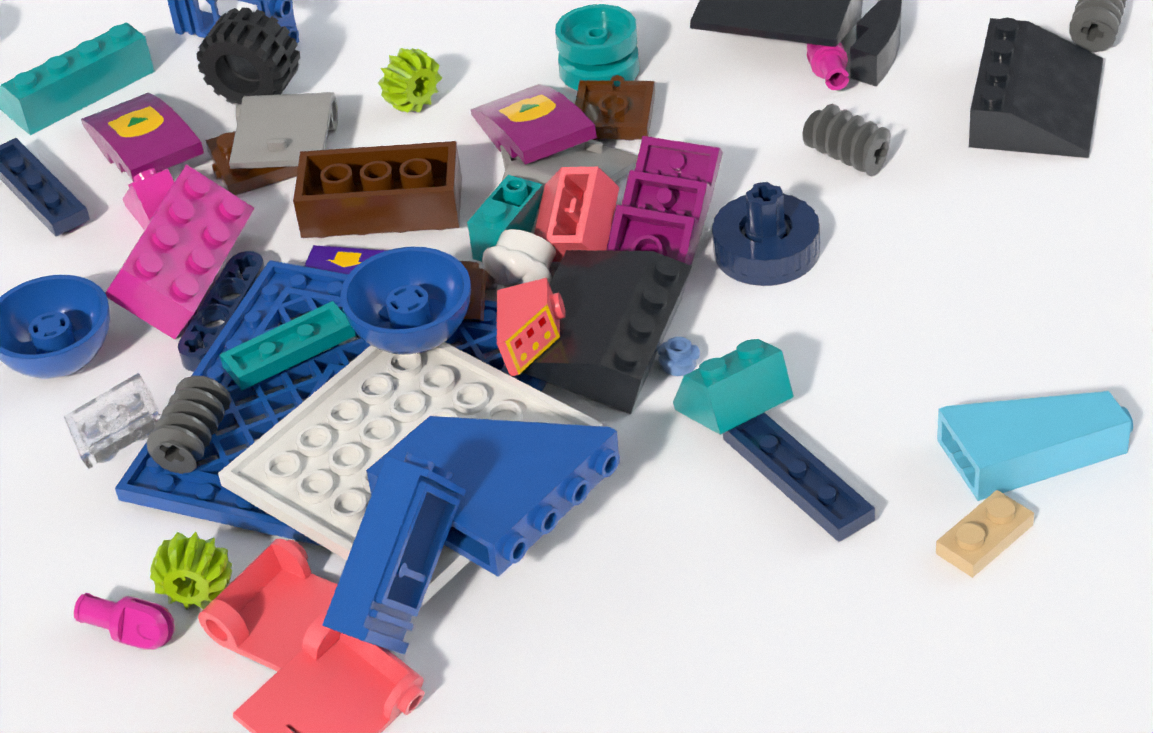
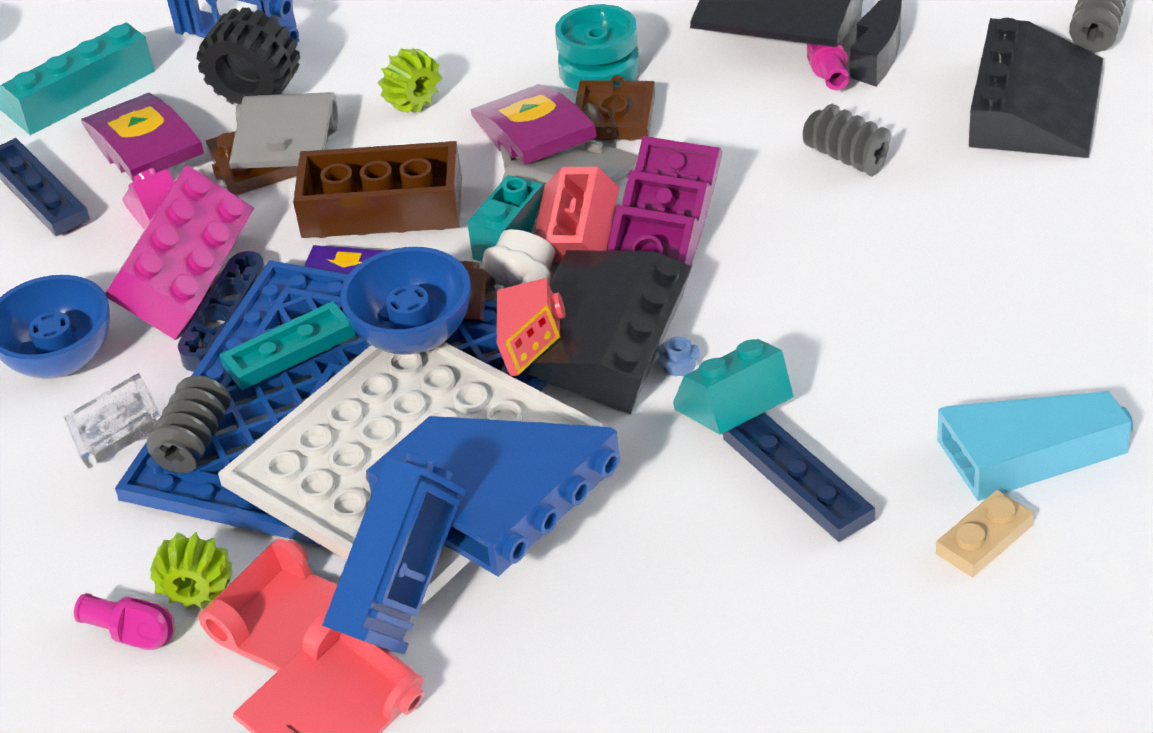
dark blue piece [712,182,820,286] -> none

